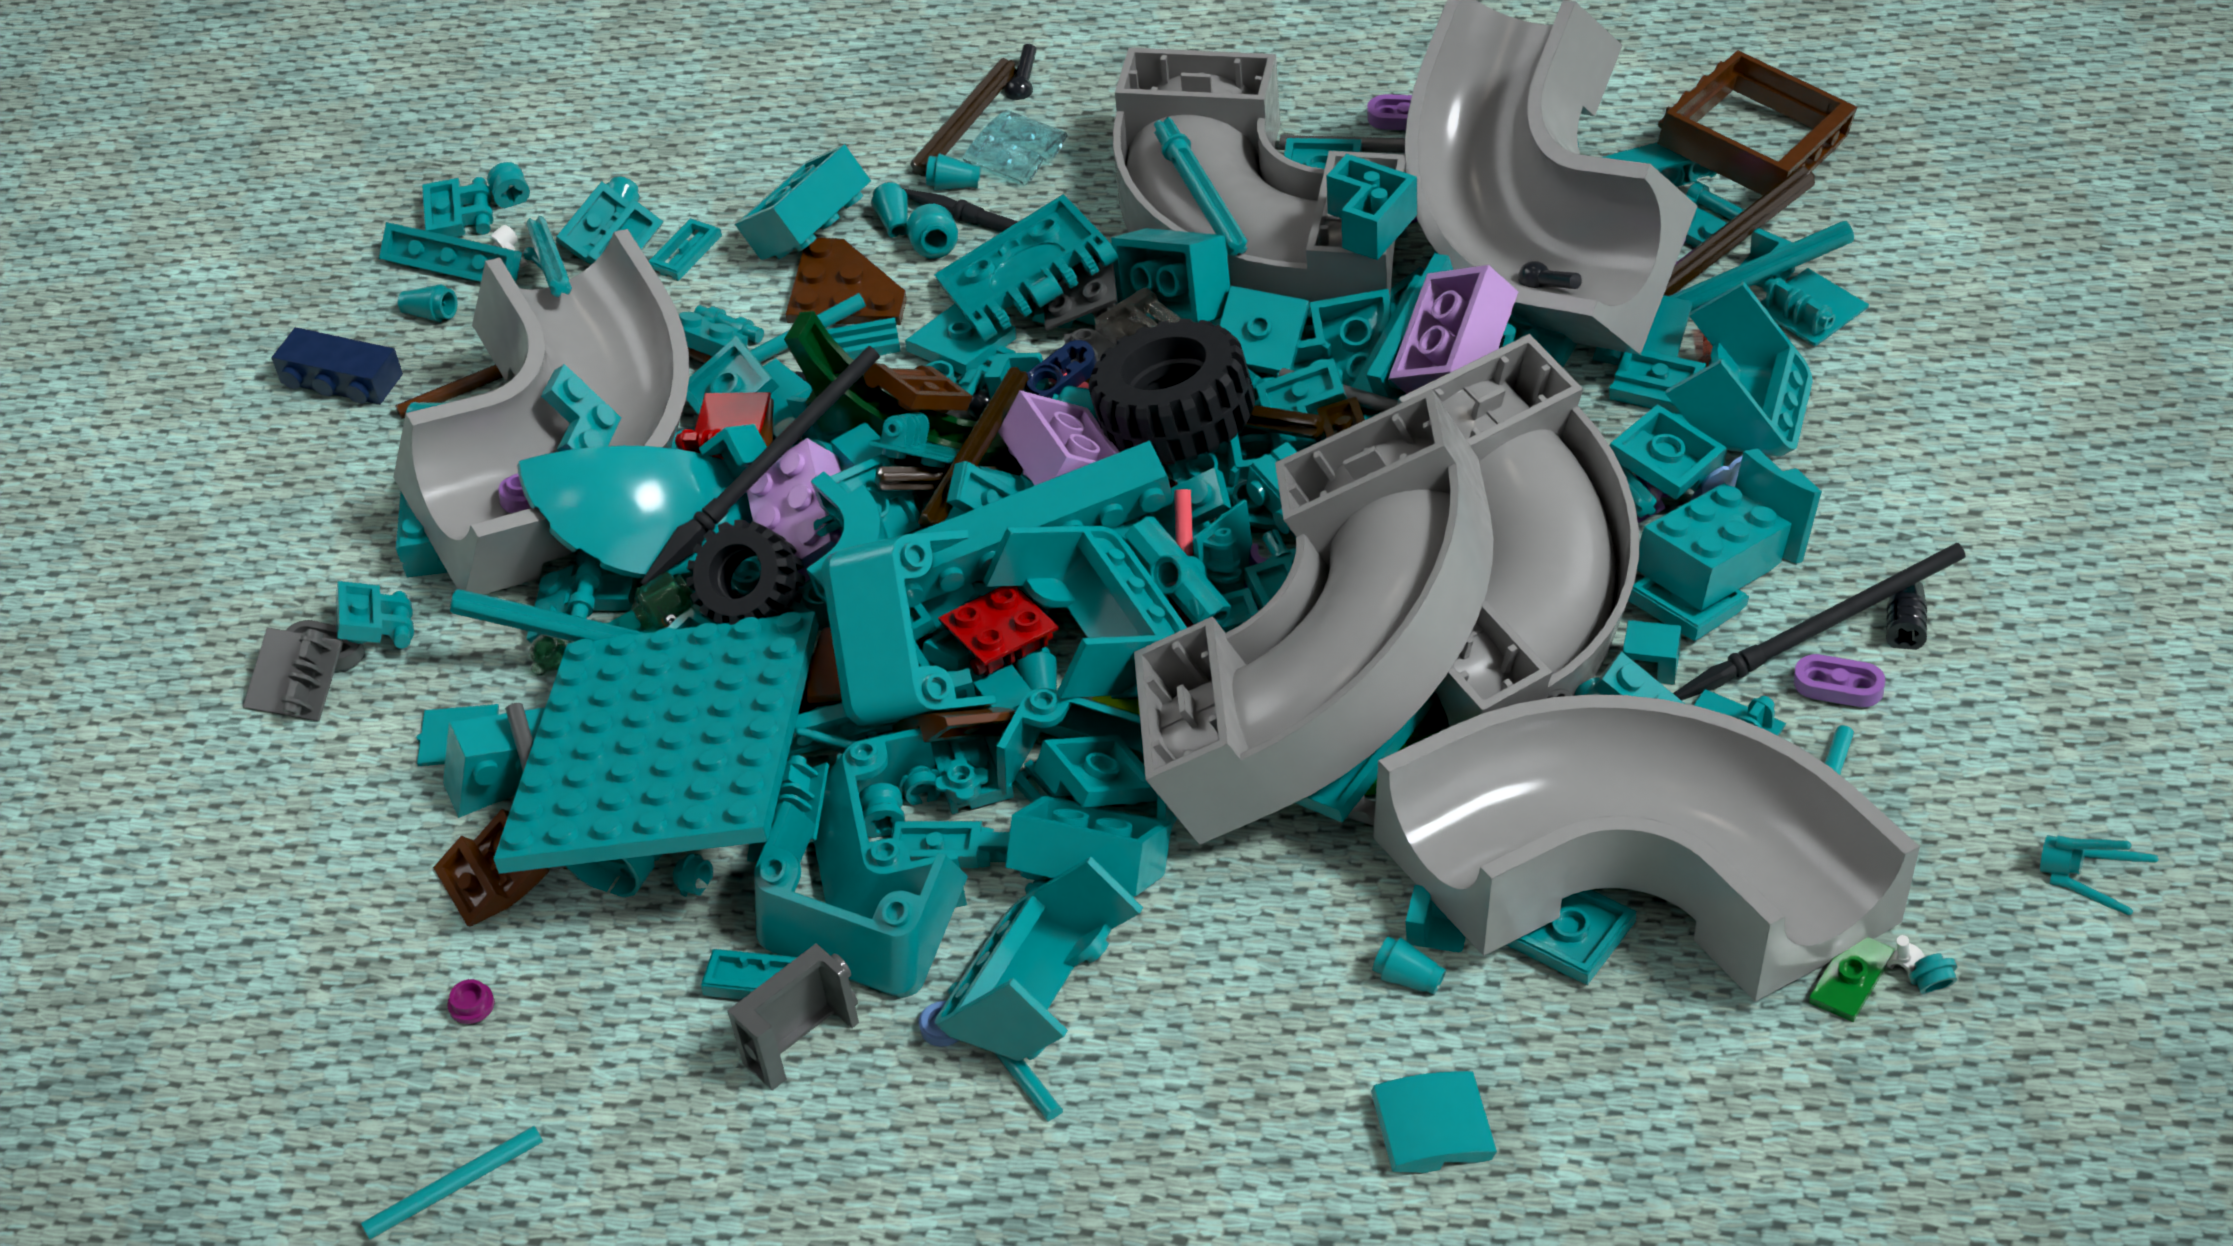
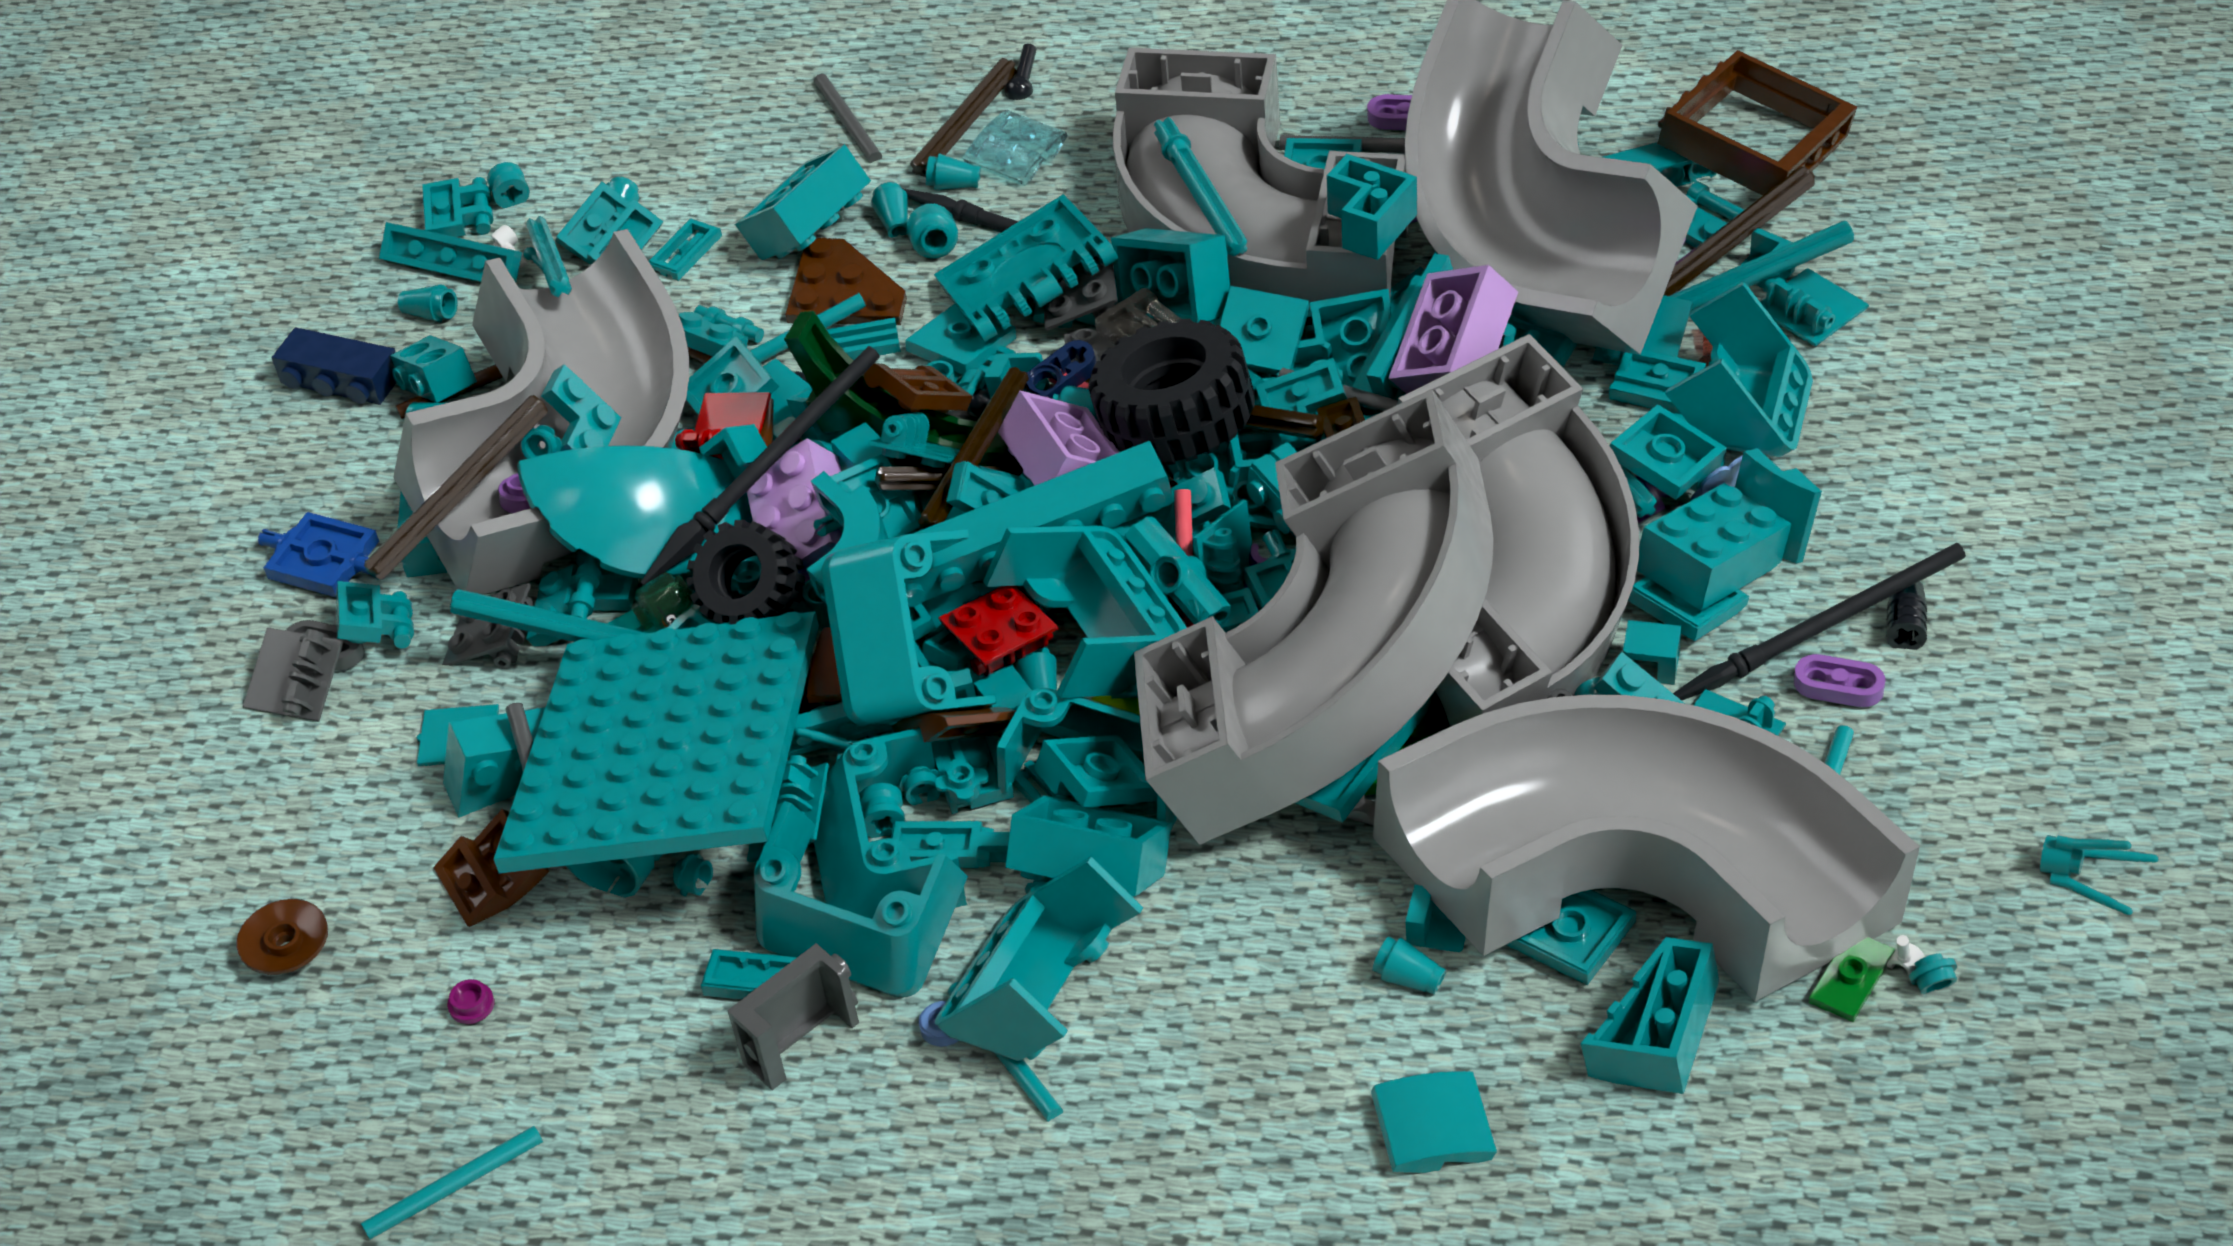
clear green plate [529,634,572,676] -> none
black bar [1518,261,1582,289] -> none
none -> reddish brown dish [237,899,328,975]
none -> blue plate [258,512,379,597]
none -> dark brown axle [364,395,548,580]
none -> teal brick [390,335,477,403]
none -> dark grey hinge [442,583,533,669]
none -> teal plate [521,425,562,459]
none -> dark grey bar [814,73,882,163]
none -> teal wedge [1580,937,1719,1094]

